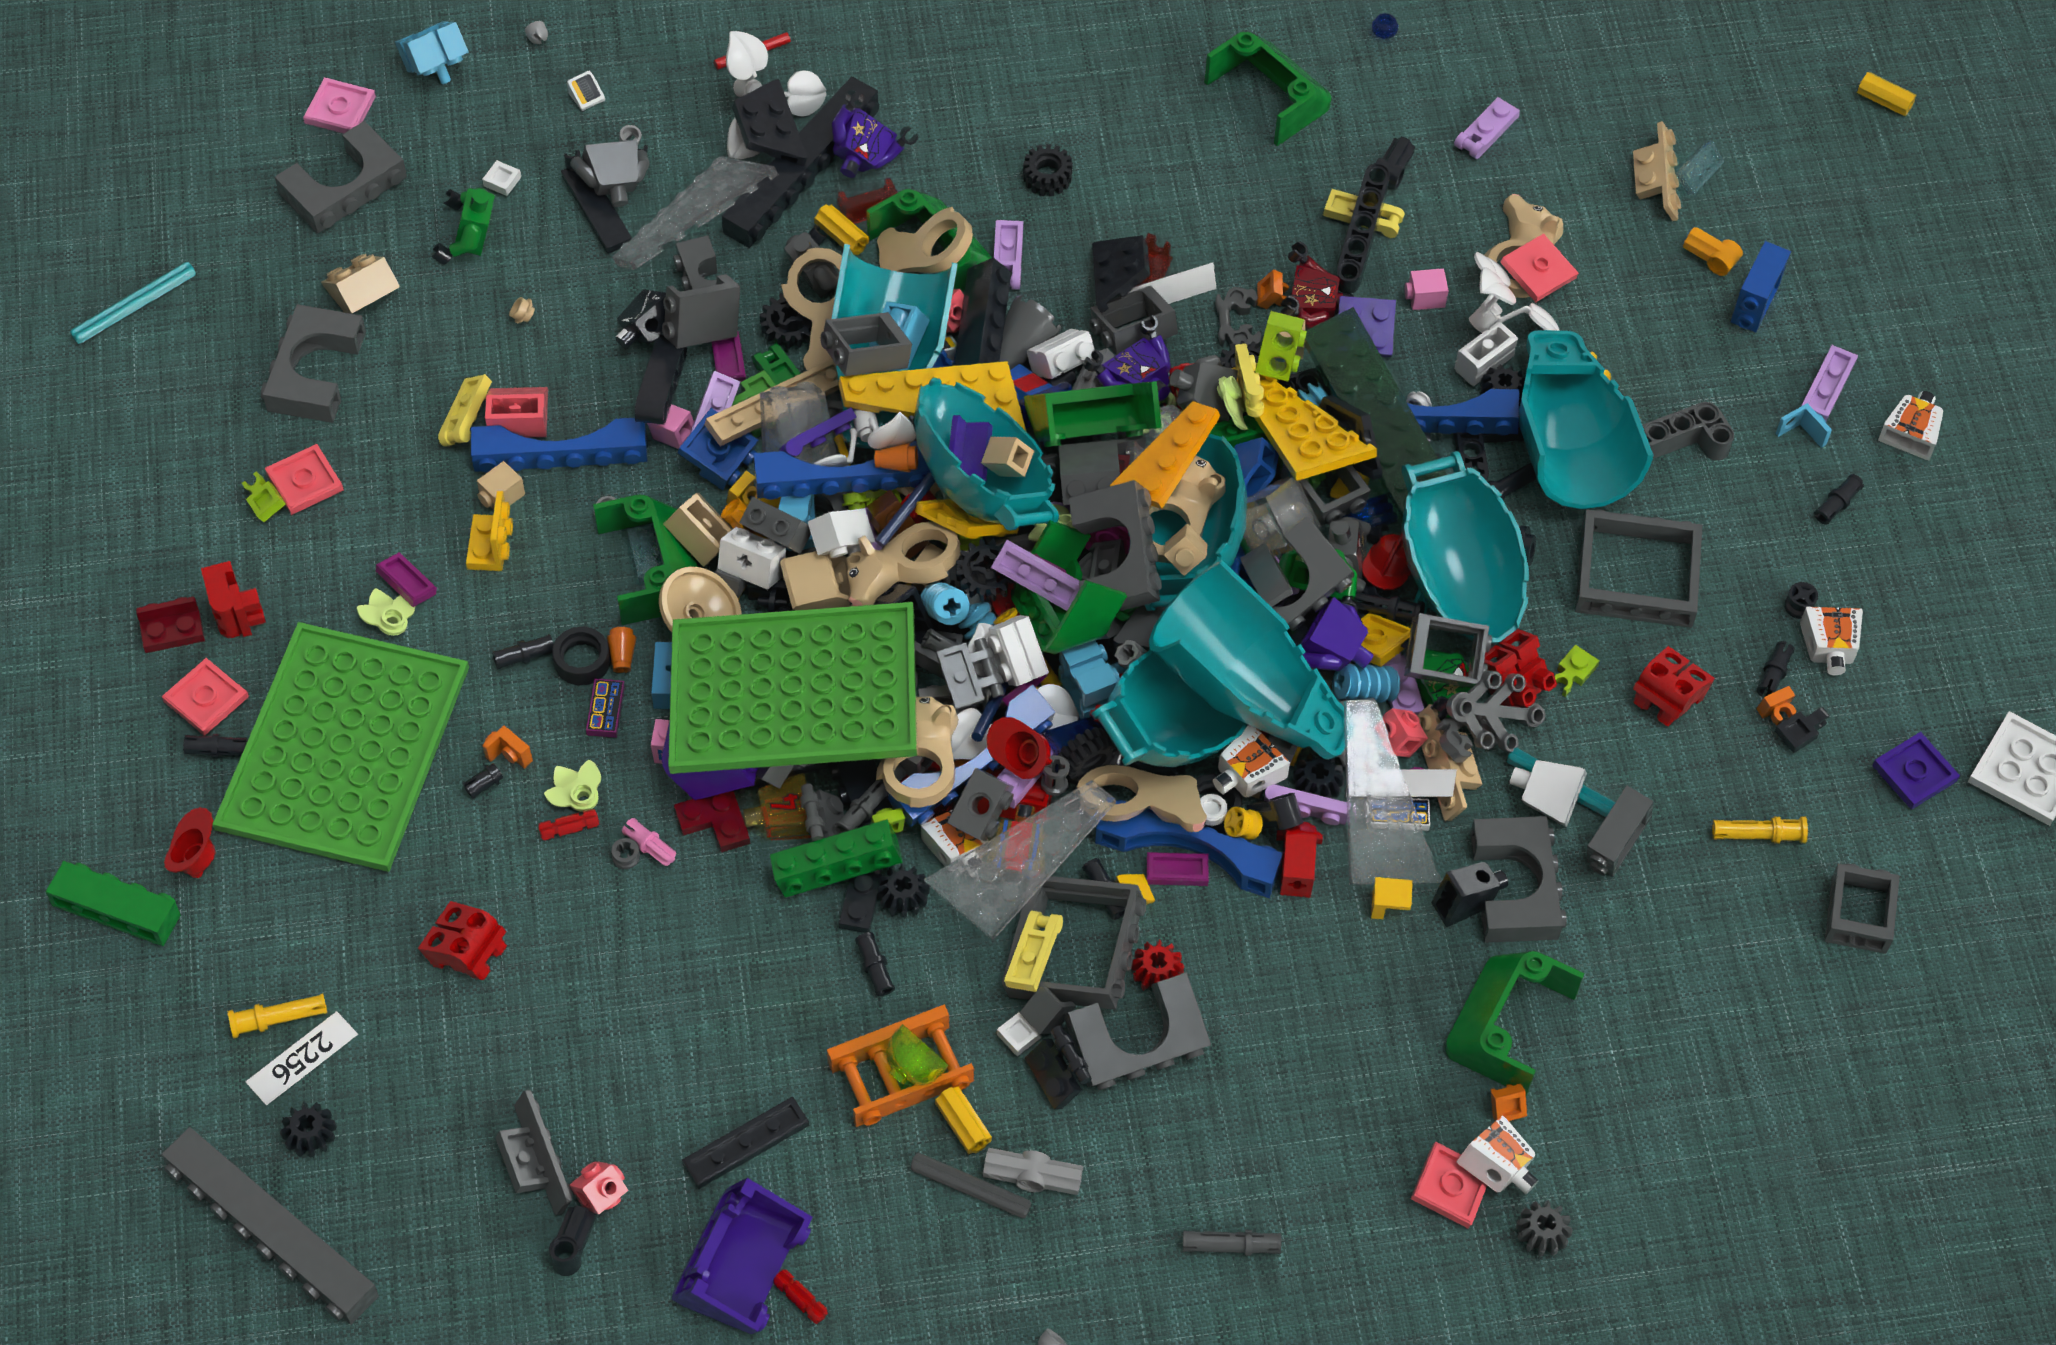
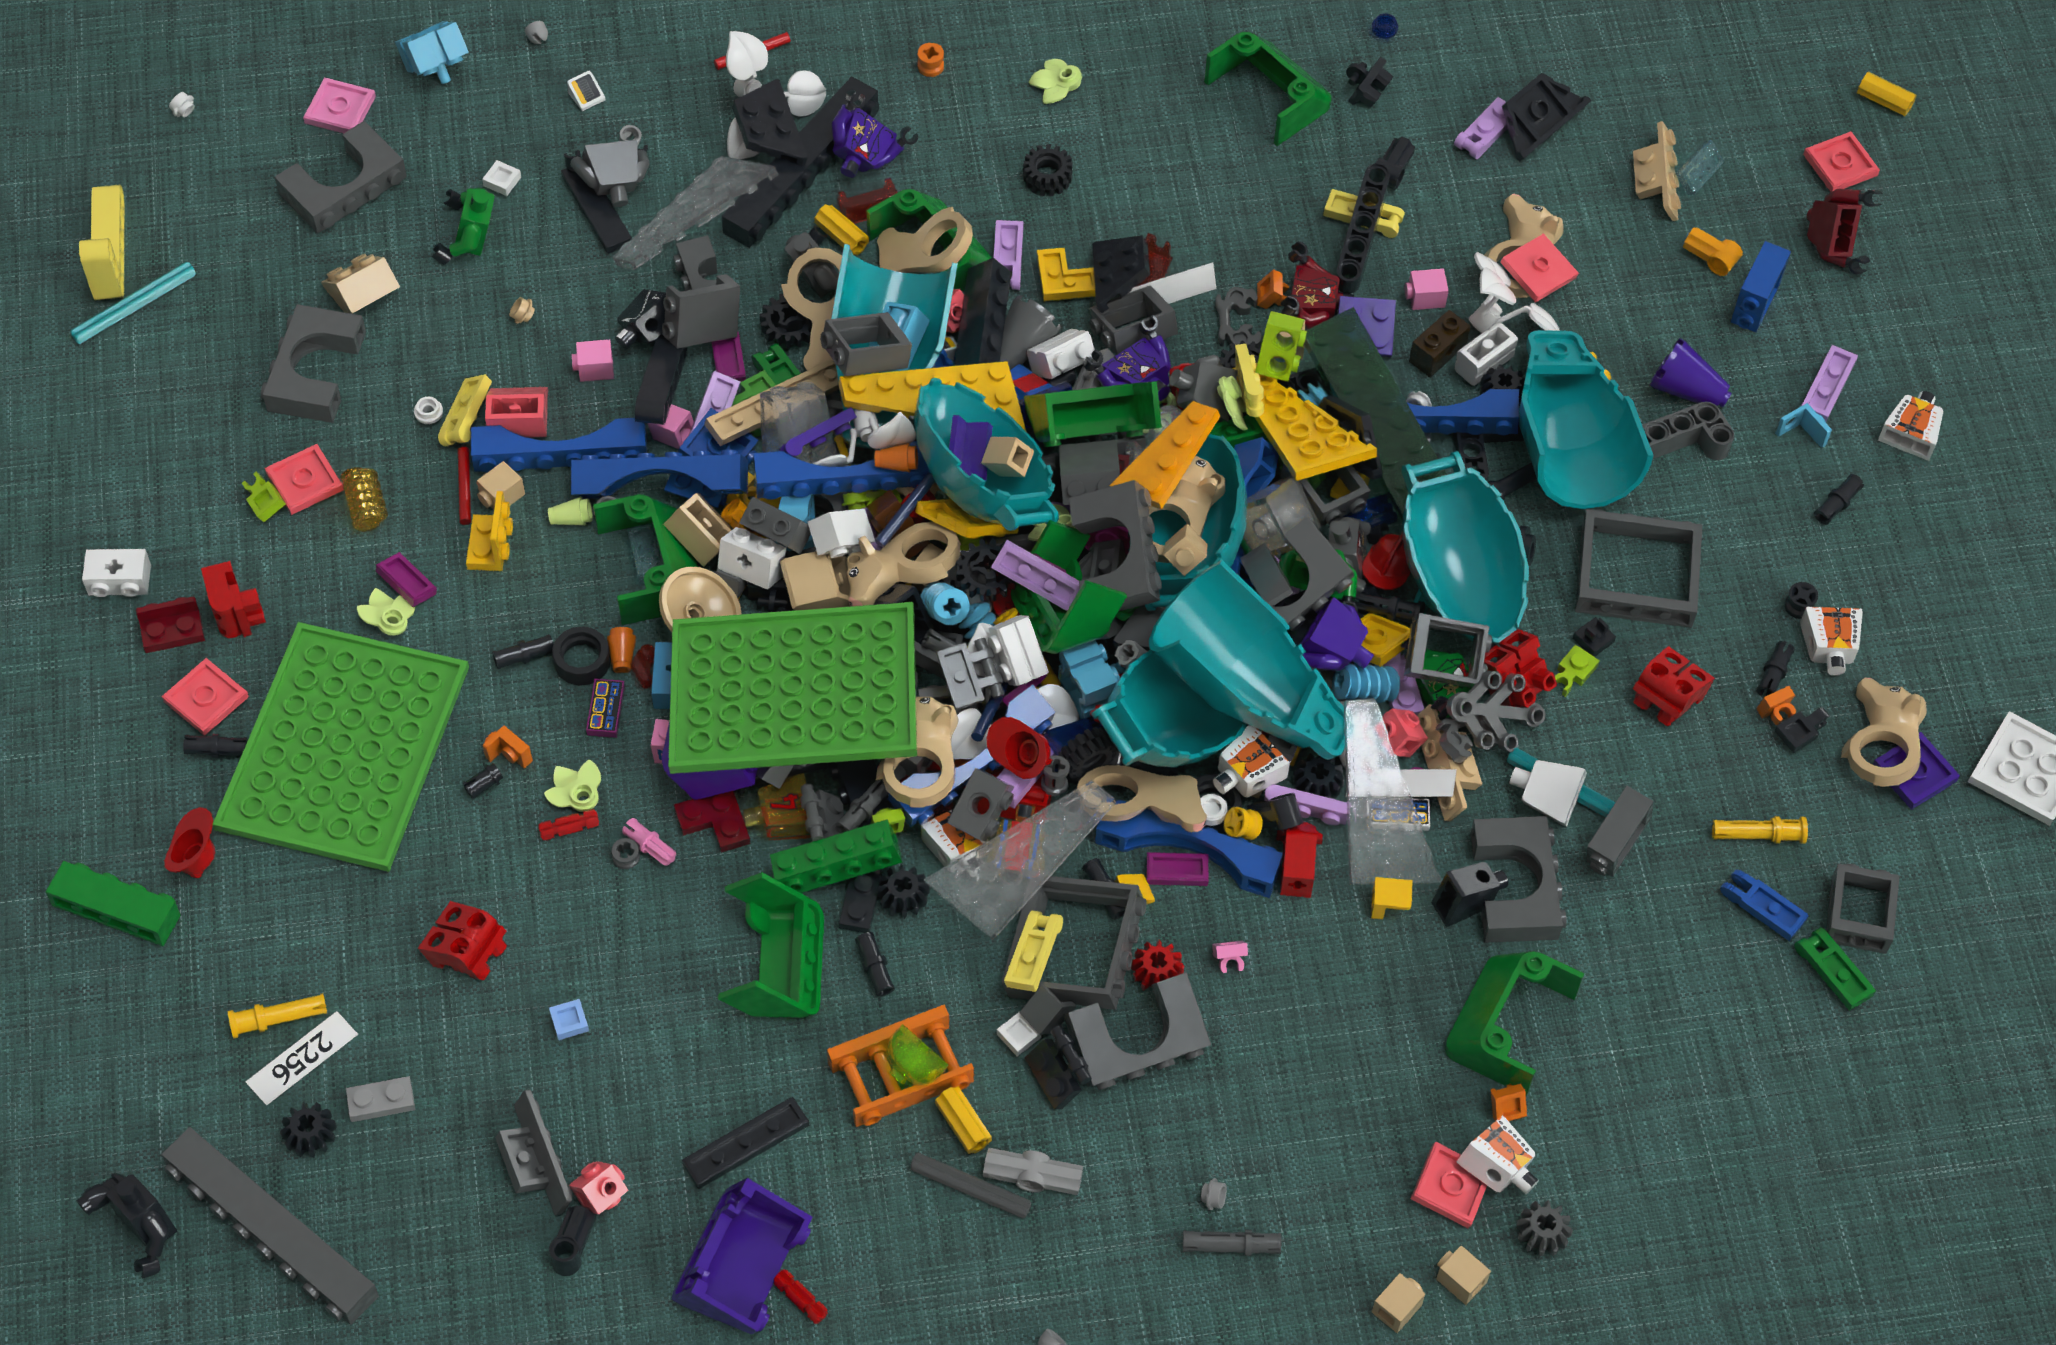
none -> black torso [76,1173,177,1279]
none -> light yellow beam [79,185,125,300]
none -> white brick [82,549,151,597]
none -> white plate [169,92,195,117]
none -> clear yellow piece [341,467,388,532]
none -> light grey plate [346,1076,415,1122]
none -> white plate [414,397,443,424]
none -> red bar [458,447,471,525]
none -> yellowish green cone [548,497,593,526]
none -> light blue plate [549,999,589,1040]
none -> blue arch [571,450,748,499]
none -> bright pink brick [572,340,614,382]
none -> clear red arm [631,644,655,689]
none -> blue hinge [664,474,727,508]
none -> green windscreen [718,872,824,1018]
none -> orange wheel [917,43,944,77]
none -> yellowish green plate [1029,59,1082,104]
none -> yellow plate [1037,248,1095,301]
none -> light grey plate [1201,1178,1227,1210]
none -> bright pink tile [1212,941,1248,973]
none -> black hips [1346,56,1394,108]
none -> tan brick [1372,1273,1425,1333]
none -> dark brown brick [1409,310,1471,378]
none -> tan brick [1436,1246,1491,1305]
none -> black wing [1502,73,1592,162]
none -> black tile [1573,617,1616,657]
none -> dark purple cone [1649,338,1732,408]
none -> blue hinge [1720,869,1809,941]
none -> green plate [1794,927,1876,1011]
none -> coral plate [1803,131,1880,192]
none -> dark red torso [1807,189,1883,275]
none -> tan animal [1841,678,1927,787]

